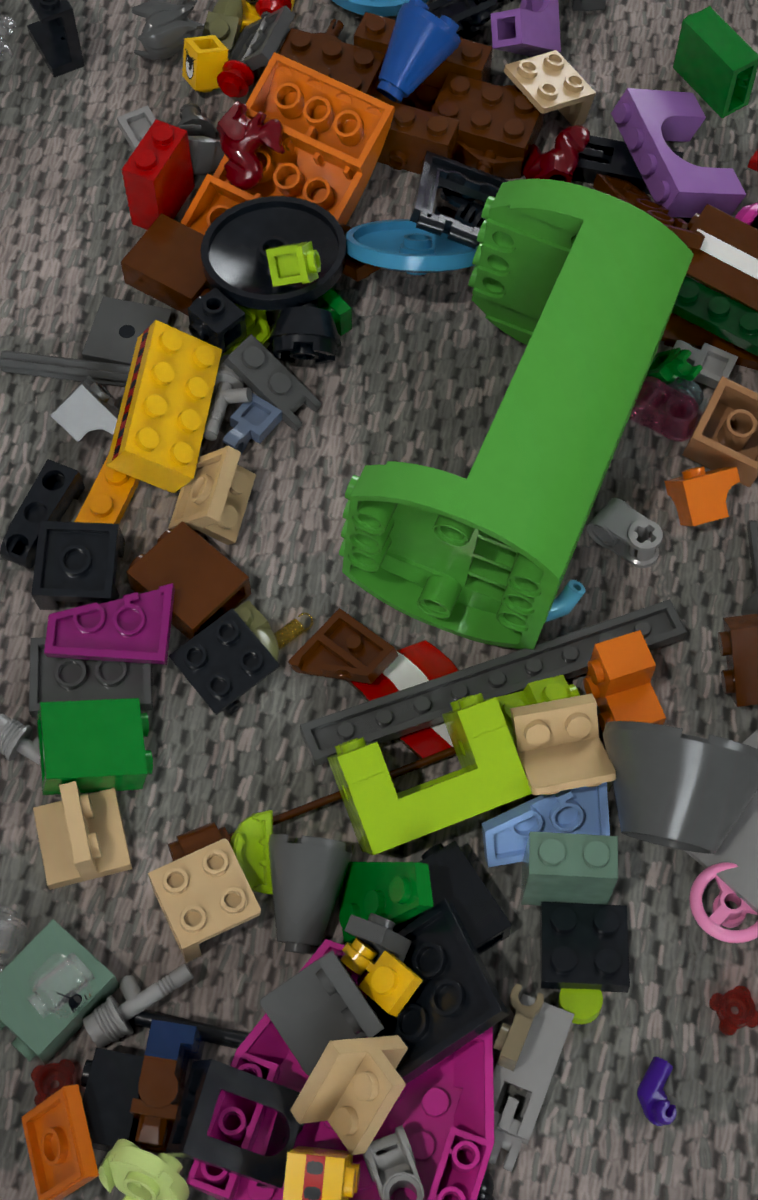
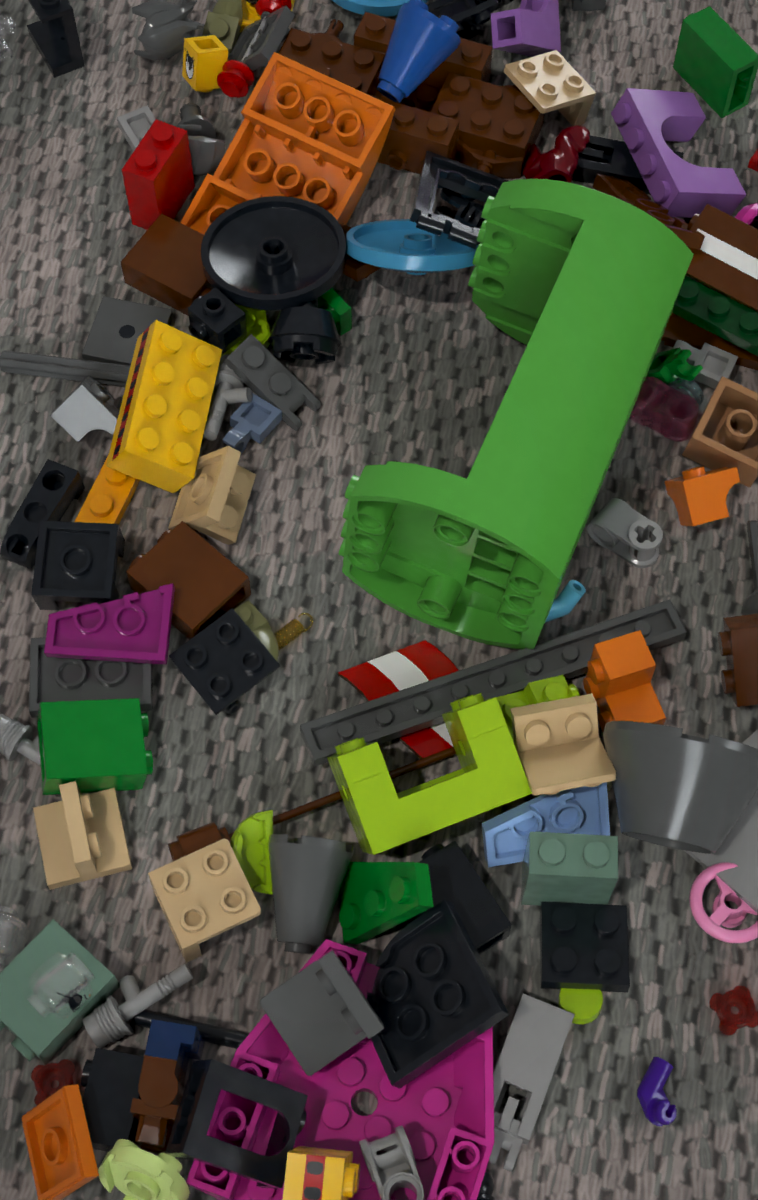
dark red animal [216,101,285,191] -> none
lime bracket [266,241,321,287] -> none
reddish brown wing [288,608,399,684] -> none
tan bracket [290,1035,408,1155] -> none
yellow plate [340,938,423,1017] -> none
dark grey bracket [344,913,412,973] -> none
dark tan plate [493,983,544,1071] -> none

